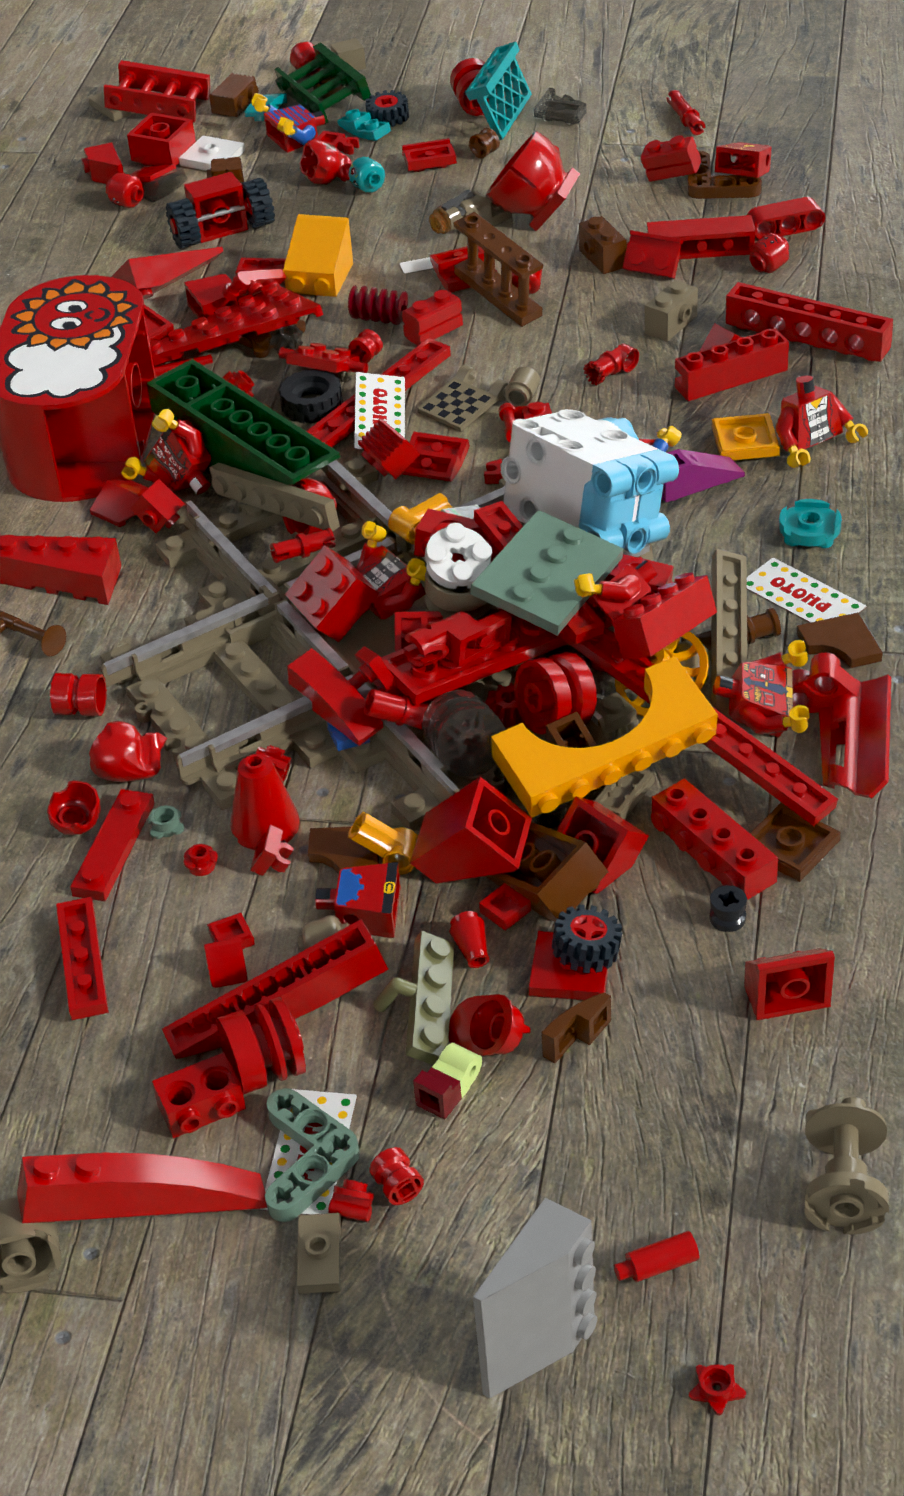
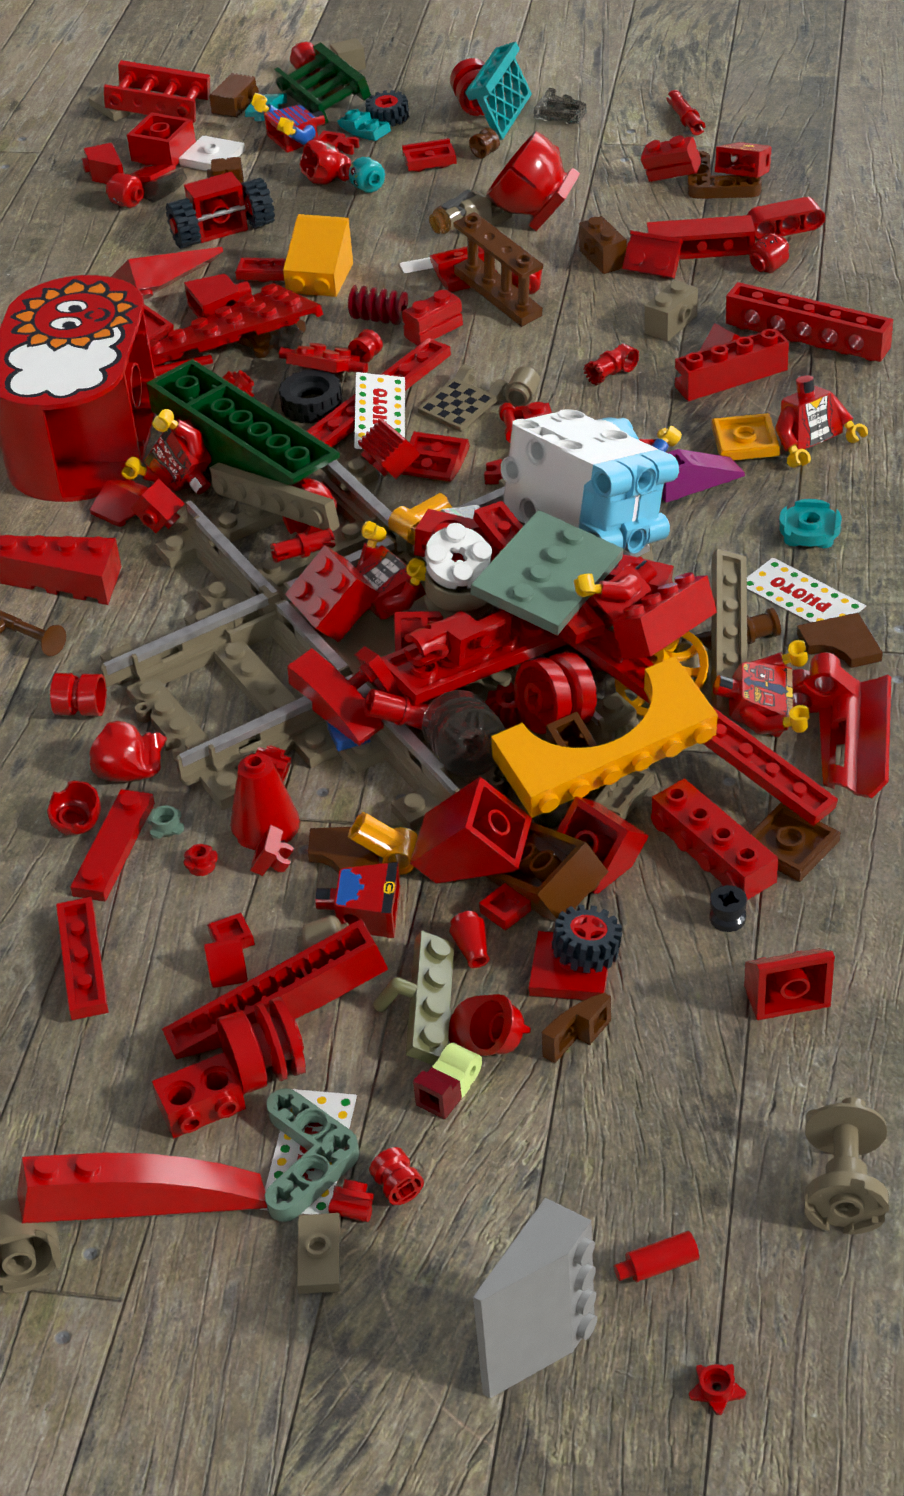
red plate [222,269,287,301] -> none

